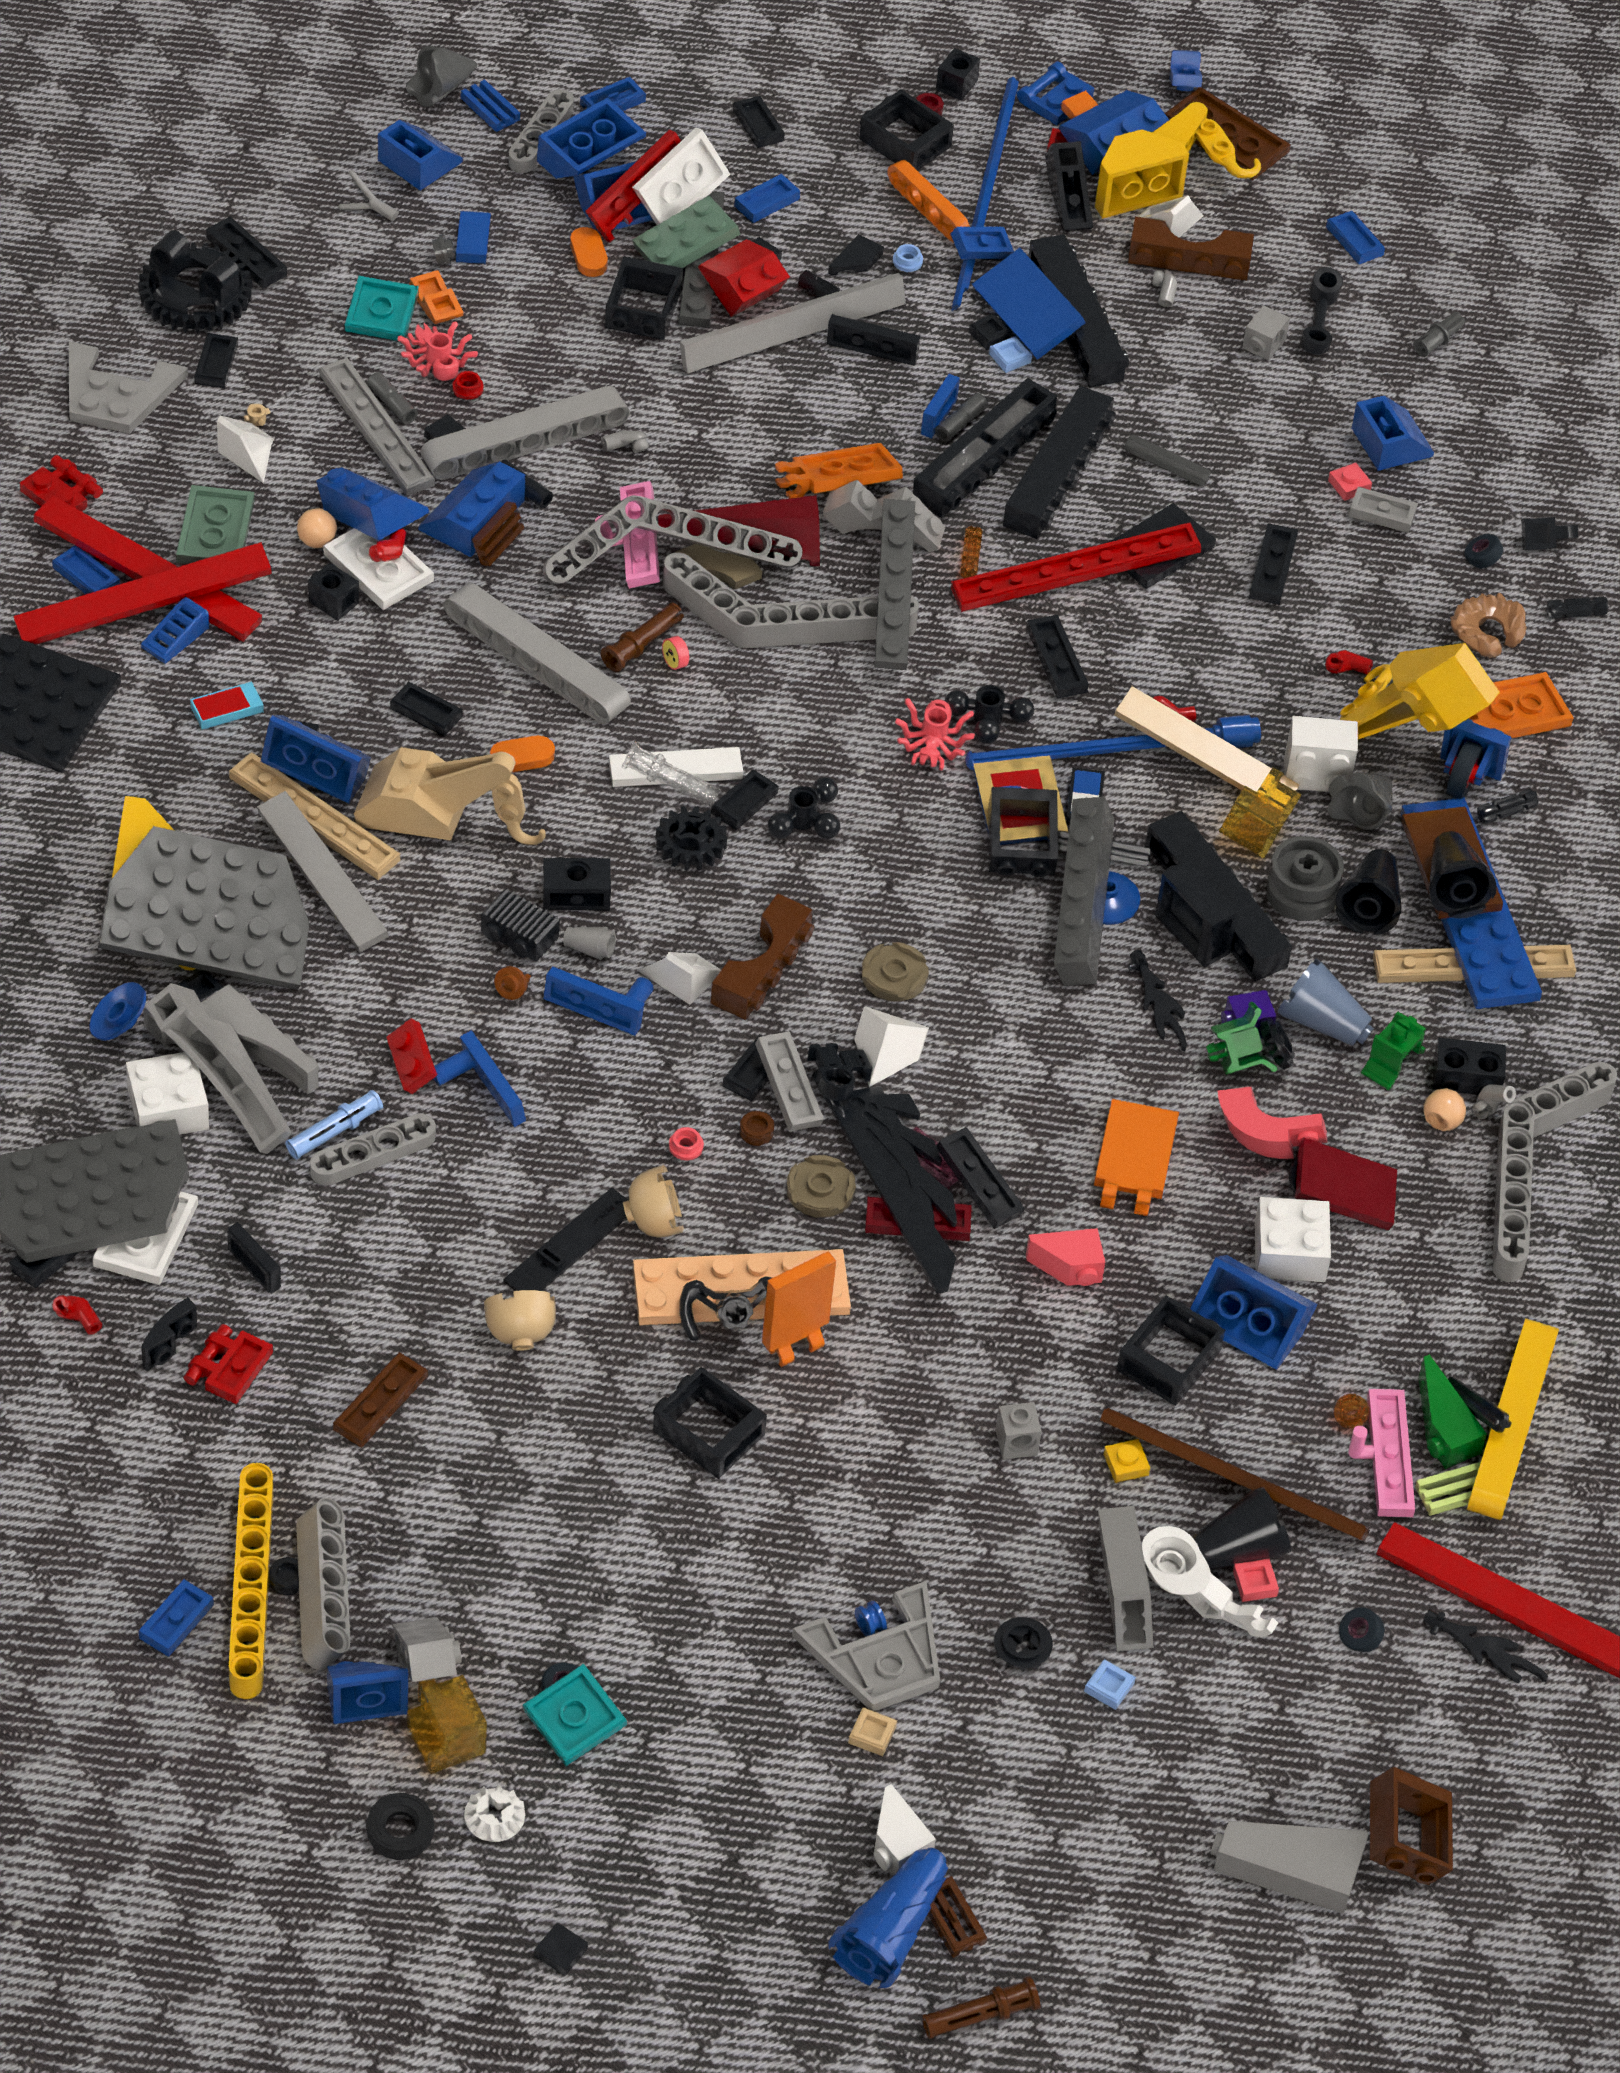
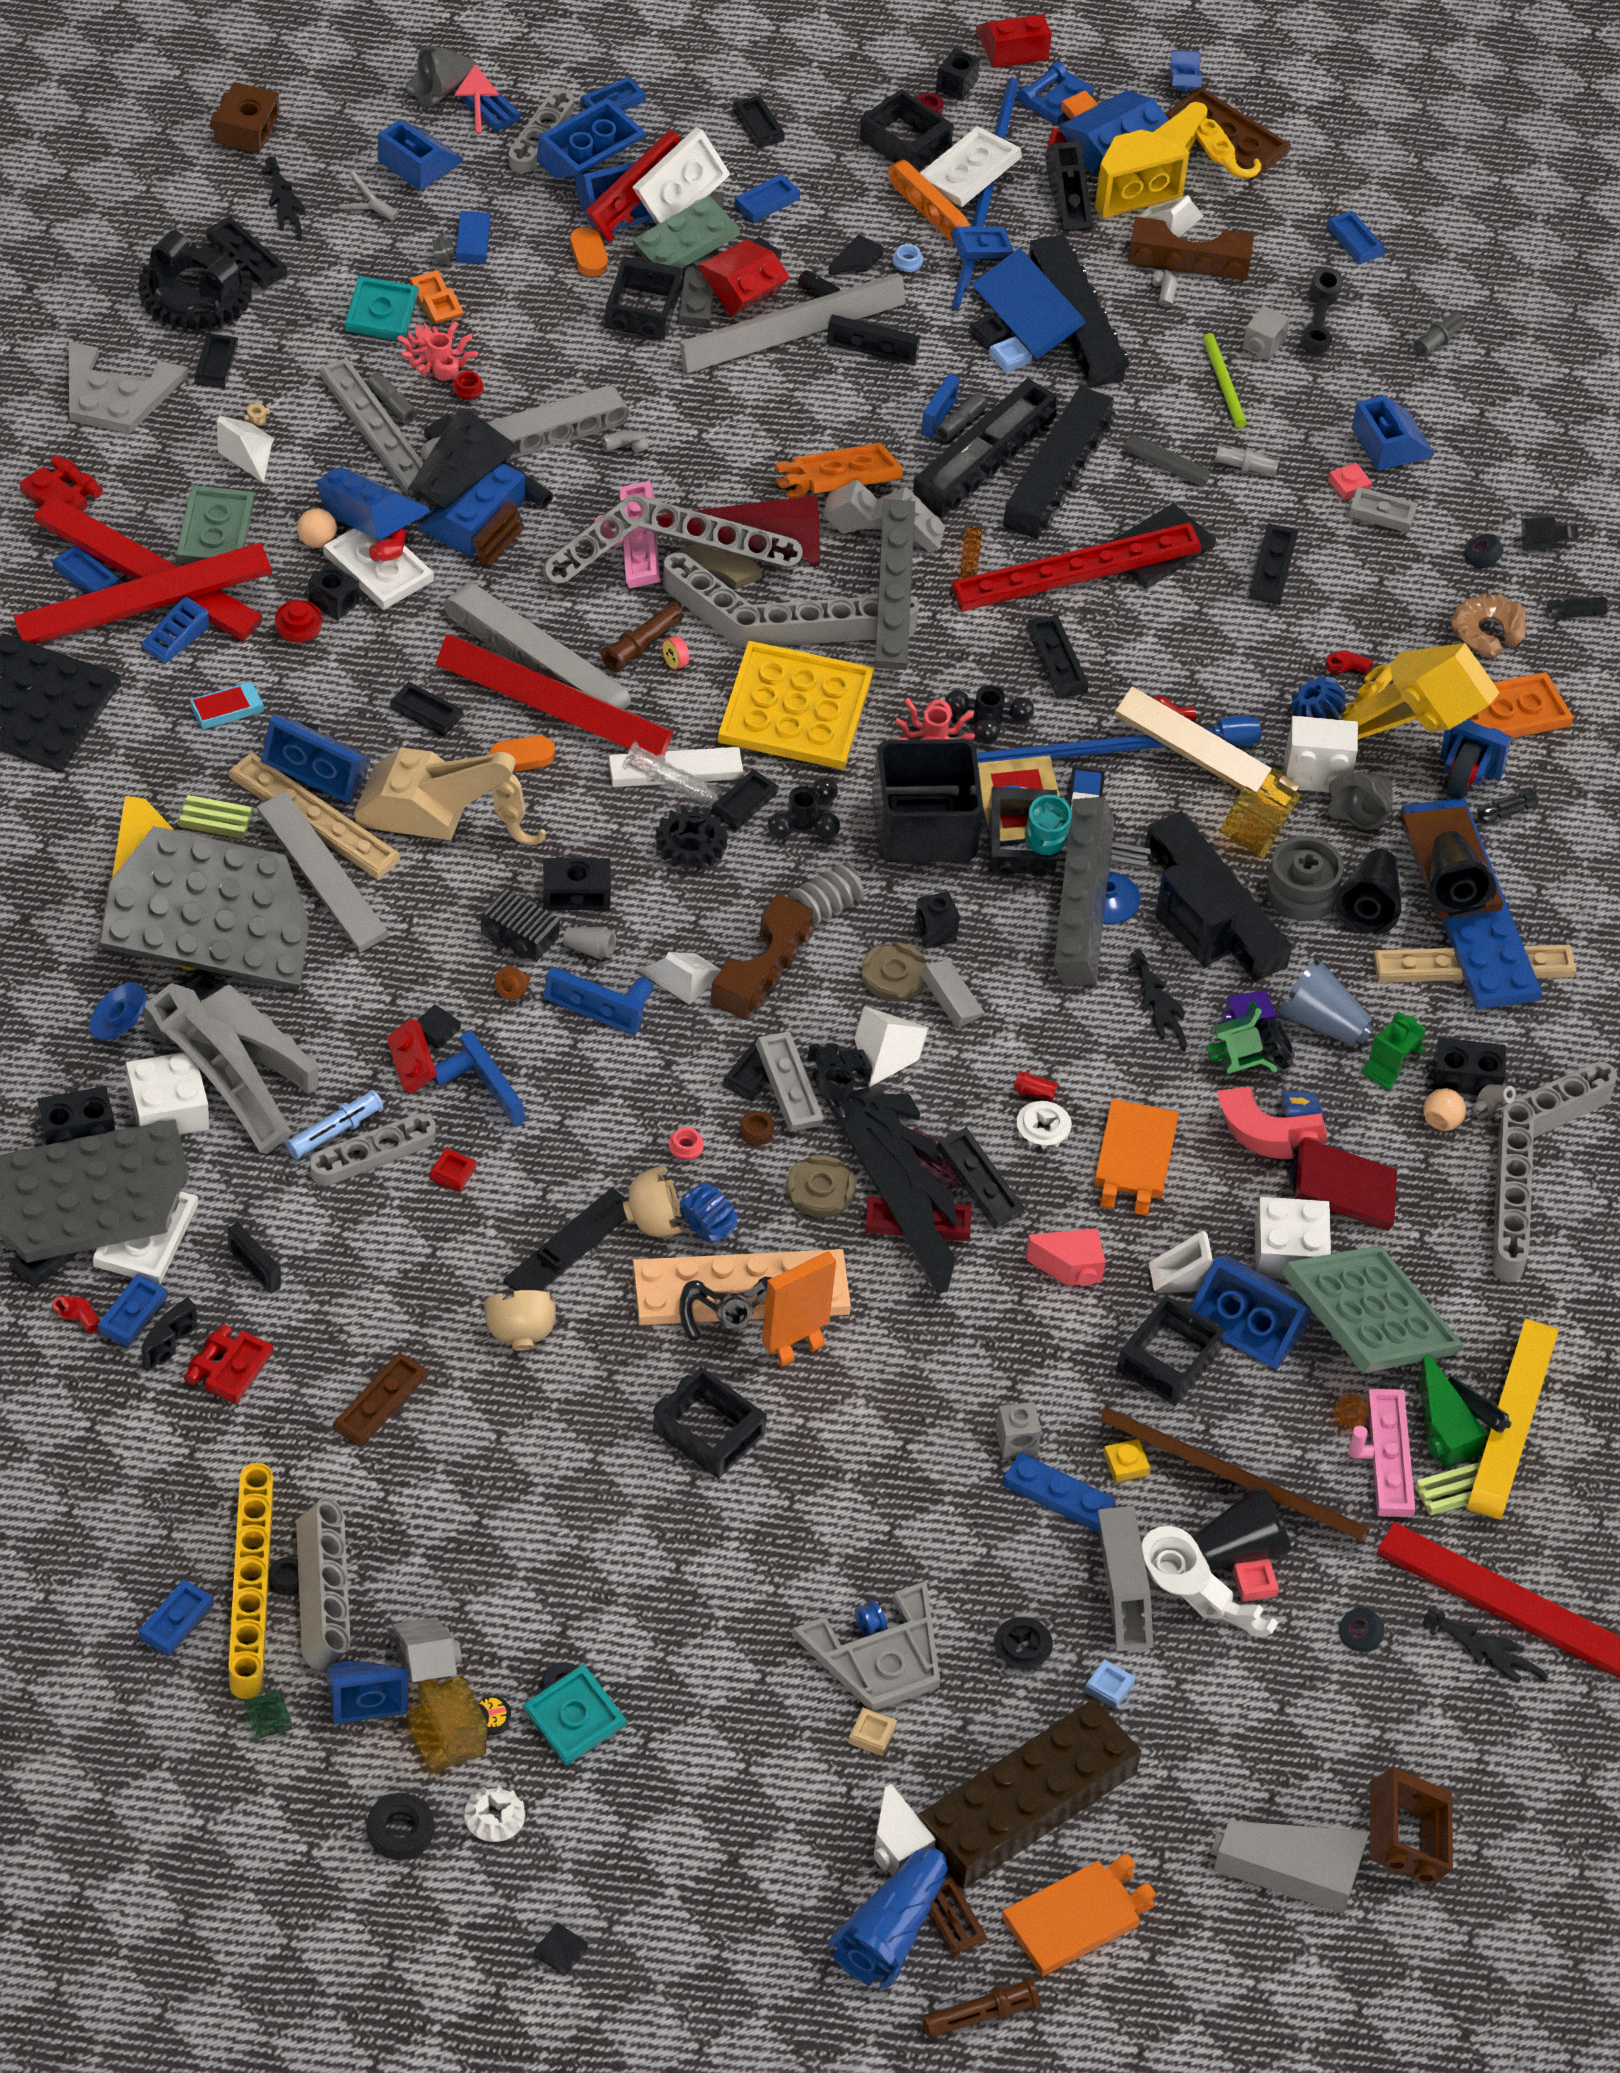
none -> black brick [37,1086,115,1145]
none -> blue plate [98,1275,167,1348]
none -> yellowish green tile [179,795,253,839]
none -> reddish brown brick [210,82,279,154]
none -> clear green plate [244,1691,292,1740]
none -> black piece [261,156,305,241]
none -> red plate [274,600,322,643]
none -> black wedge [407,410,519,509]
none -> black tile [417,1004,461,1049]
none -> red tile [429,1148,477,1193]
none -> red tile [435,634,674,761]
none -> coral piece [454,64,499,134]
none -> tile [473,1696,511,1735]
none -> blue gear [679,1182,738,1244]
none -> yellow plate [718,641,874,770]
none -> light grey piece [789,861,864,925]
none -> black plate [872,739,984,862]
none -> black brick [914,891,960,948]
none -> dark brown brick [919,1698,1142,1890]
none -> white plate [920,126,1022,207]
none -> light grey slope [920,960,985,1029]
none -> red slope [976,14,1052,68]
none -> orange tile [1001,1853,1157,1977]
none -> blue plate [1003,1452,1116,1532]
none -> red pin [1013,1070,1058,1102]
none -> white gear [1016,1101,1071,1150]
none -> teal wheel [1025,795,1072,855]
none -> white slope [1149,1231,1213,1294]
none -> lime bar [1203,333,1247,428]
none -> light grey pin [1214,443,1280,477]
none -> blue tile [1280,1091,1323,1118]
none -> sand green plate [1281,1245,1464,1373]
none -> blue gear [1291,675,1347,720]

